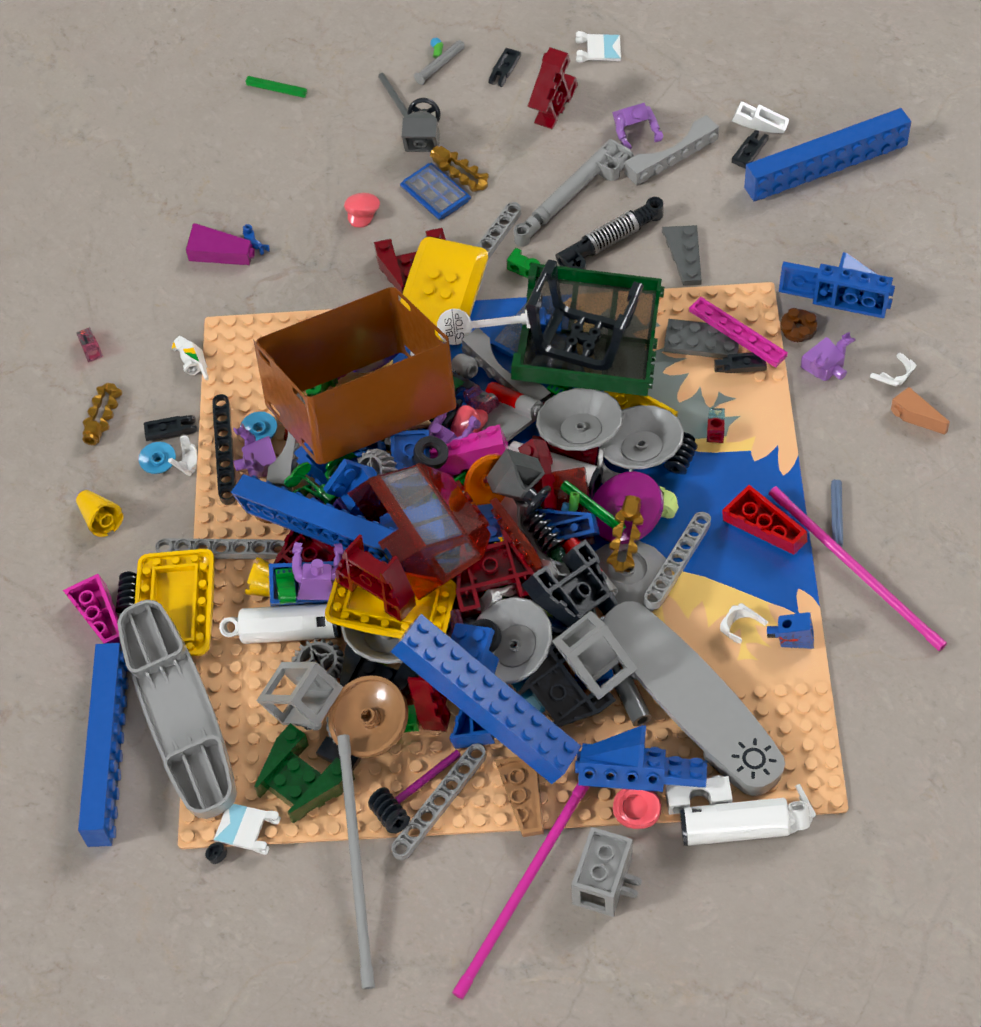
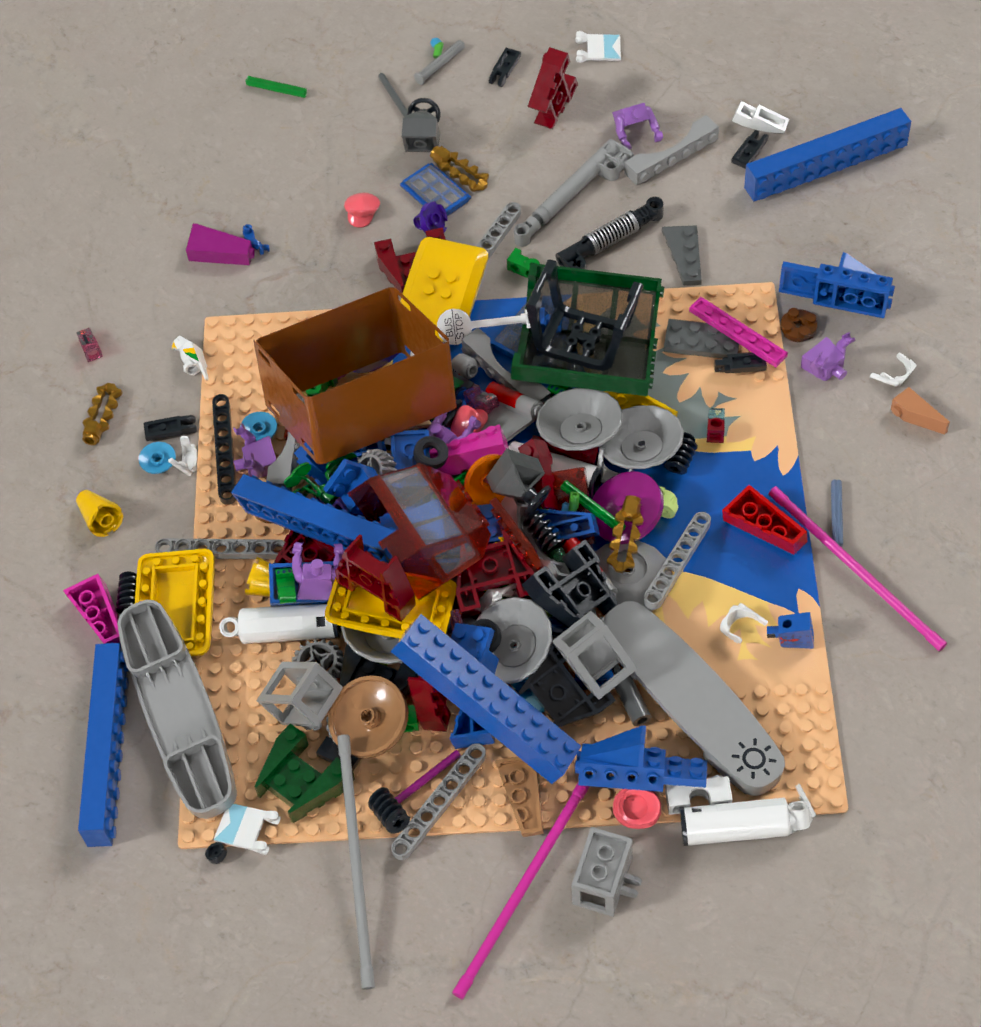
none -> dark purple tile [413,201,448,232]

